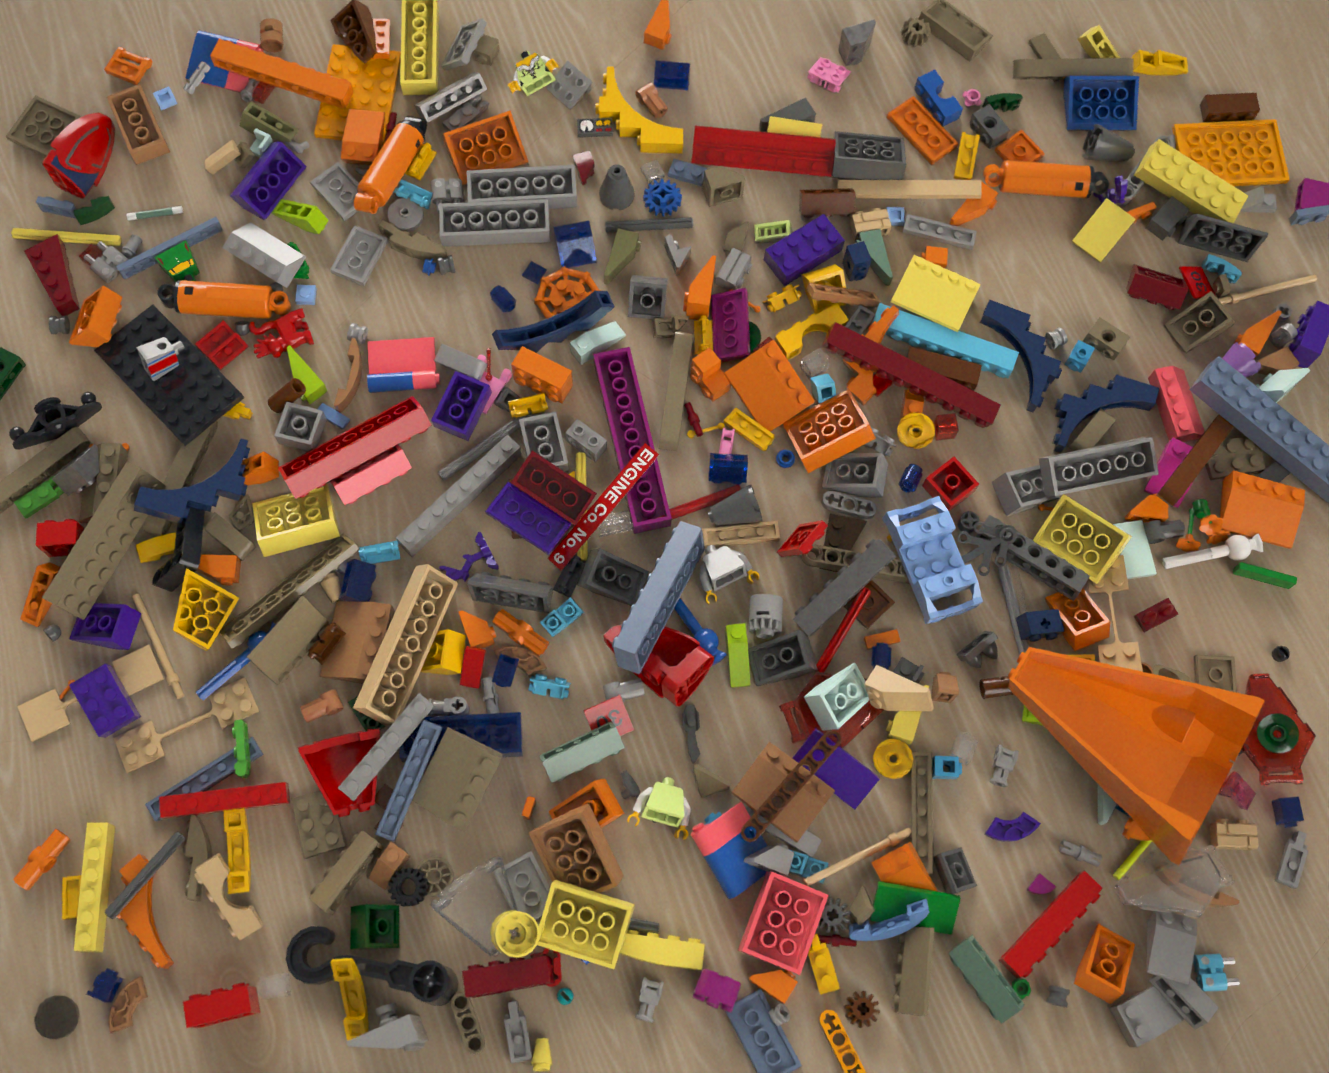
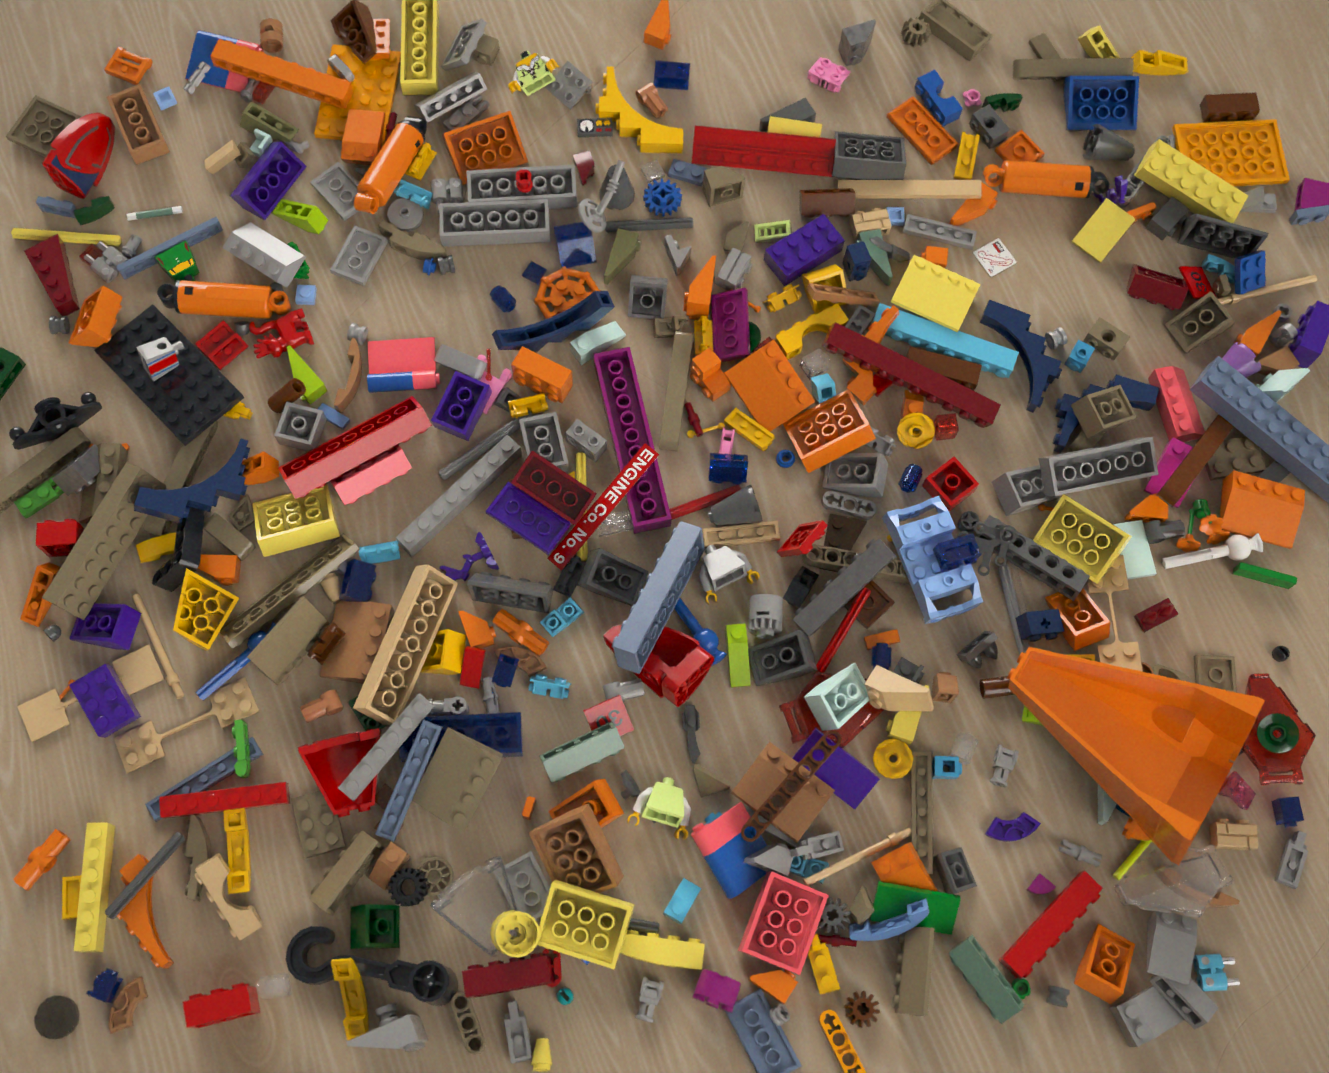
none -> light grey beam [327,54,355,82]
none -> red bush [516,169,533,193]
none -> light grey dish [578,160,625,233]
none -> medium azure slope [663,878,701,925]
none -> black slope [783,566,819,608]
none -> light grey hinge [790,831,845,860]
none -> dark grey piece [870,236,910,262]
none -> clear blue hinge [933,533,982,571]
none -> white sticker [973,238,1017,277]
none -> dark tan slope [1071,385,1137,438]
none -> blue plate [1235,250,1266,295]

